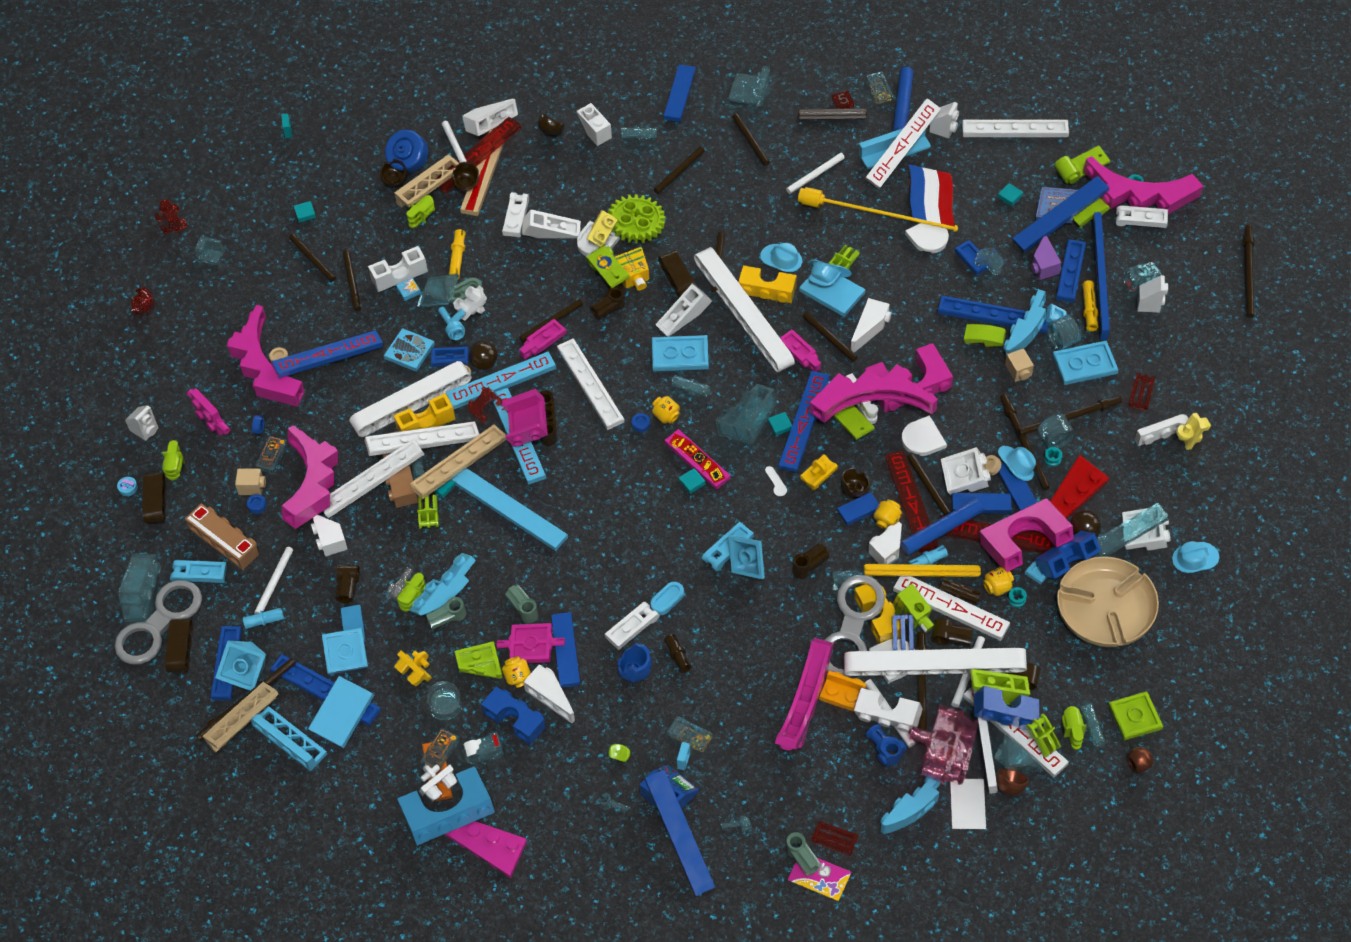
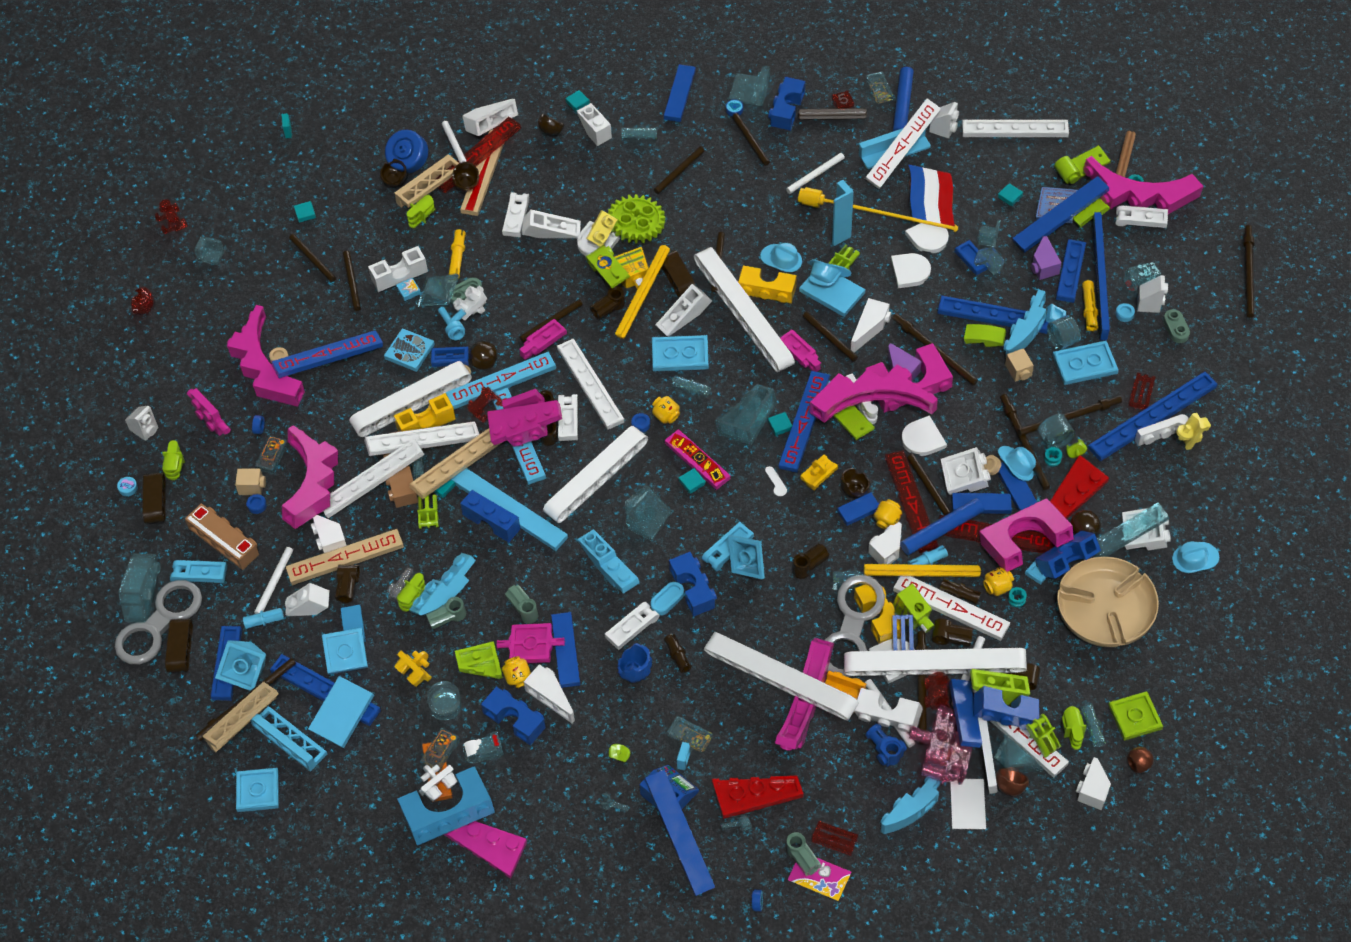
none -> medium azure tile [236,768,279,812]
none -> white slope [285,583,329,616]
none -> tan tile [286,529,404,585]
none -> blue arch [460,490,521,543]
none -> dark pink wing [487,400,562,445]
none -> white beam [543,426,648,523]
none -> white plate [558,394,578,441]
none -> teal tile [565,90,590,112]
none -> medium azure slope [578,529,639,593]
none -> yellow axle [615,245,670,339]
none -> clear light blue slope [625,485,672,540]
none -> blue arch [669,552,717,617]
none -> white beam [704,632,859,721]
none -> red wing [712,776,803,819]
none -> tile [726,100,743,116]
none -> blue tile [752,890,763,911]
none -> blue arch [768,77,805,131]
none -> medium azure panel [832,180,853,246]
none -> medium lavender slope [888,343,922,382]
none -> white tile [891,253,931,288]
none -> dark brown bar [892,313,978,386]
none -> clear red piece [924,672,950,711]
none -> blue tile [949,679,982,748]
none -> clear light blue panel [978,220,1001,247]
none -> lime piece [1066,439,1087,458]
none -> white slope [1076,757,1111,810]
none -> blue tile [1088,372,1218,461]
none -> medium azure tile [1115,303,1135,322]
none -> medium nougat axle [1116,131,1136,177]
none -> sand green plate [1163,309,1190,343]

